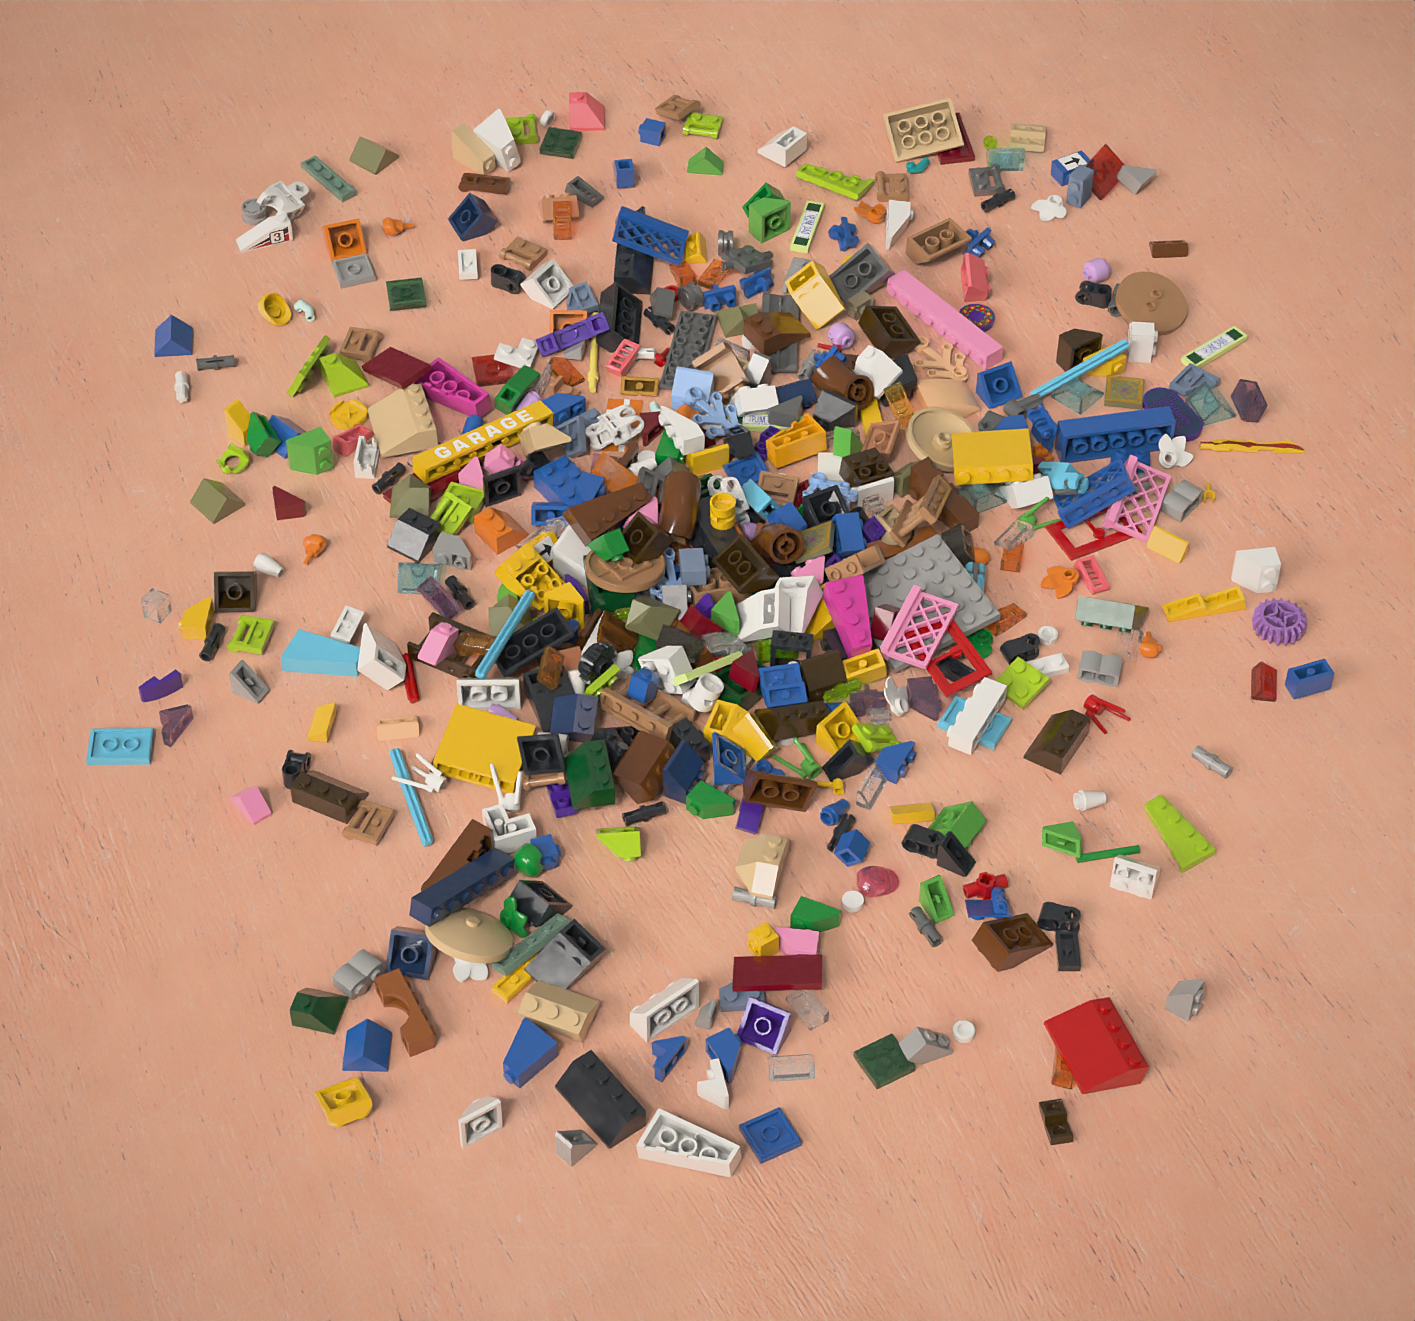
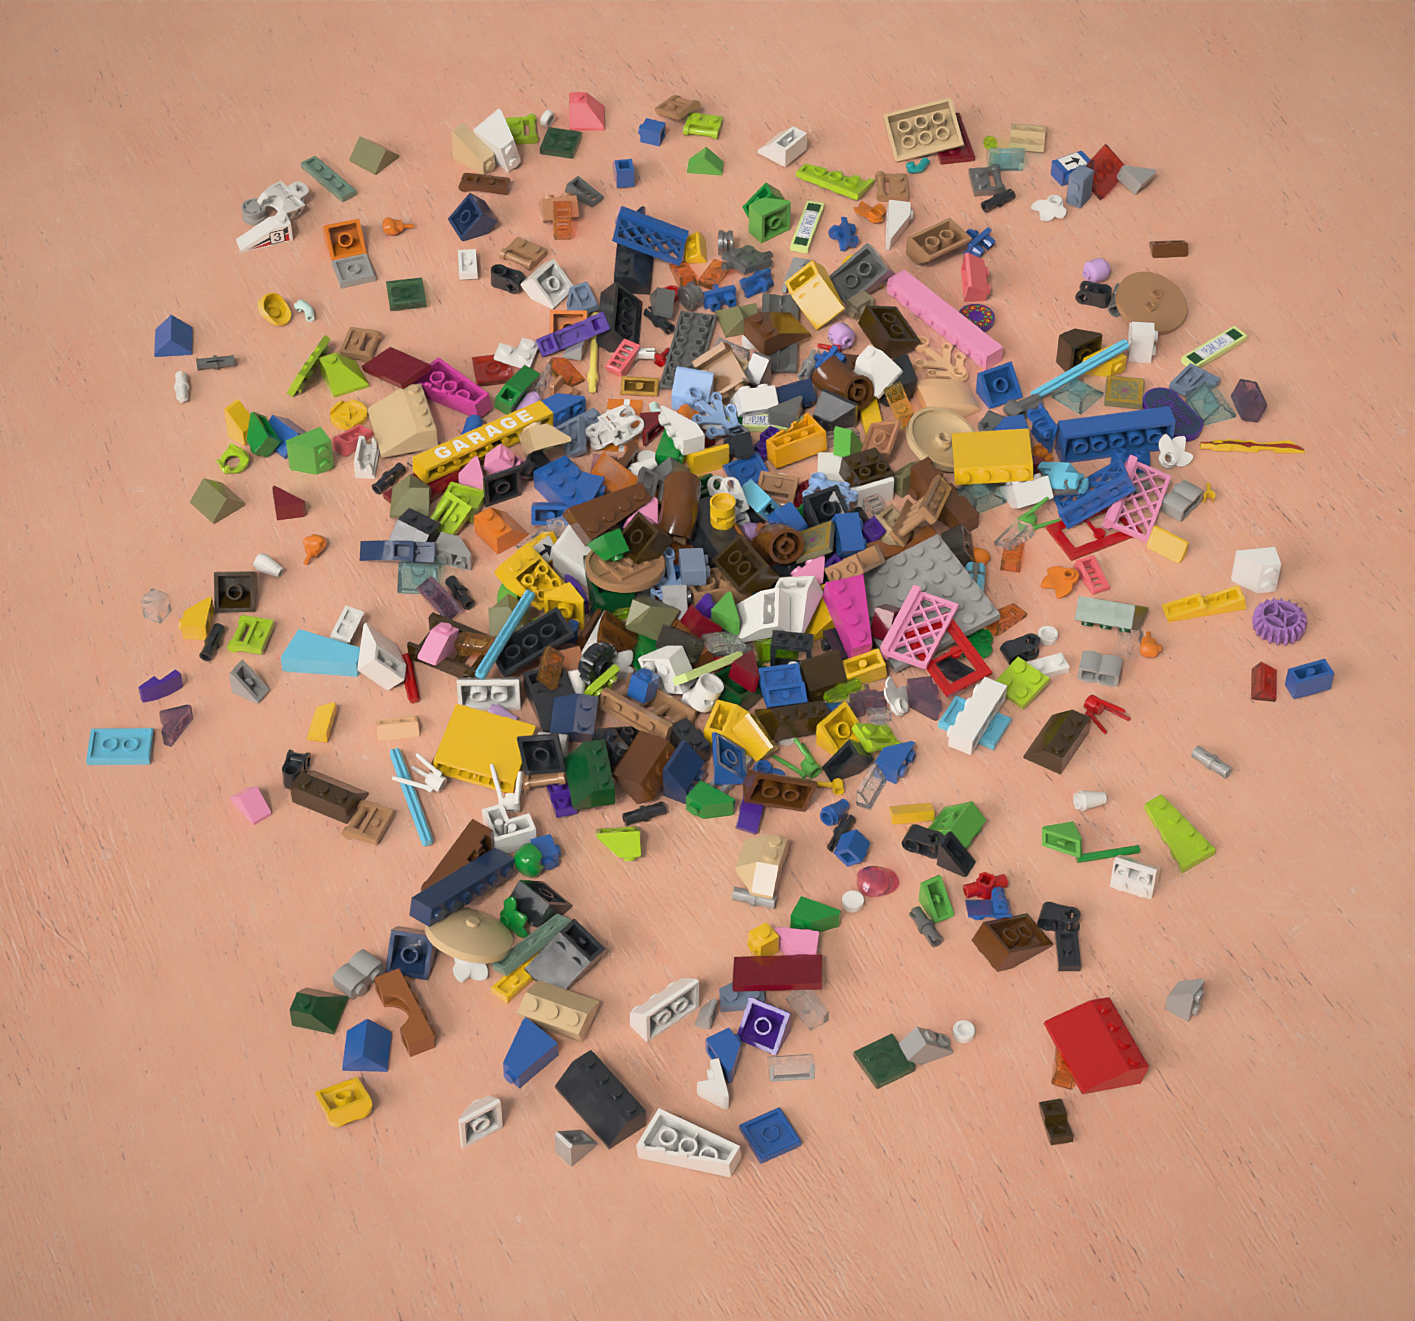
blue slope [652,1036,687,1082] -> none
none -> dark blue slope [359,540,437,563]

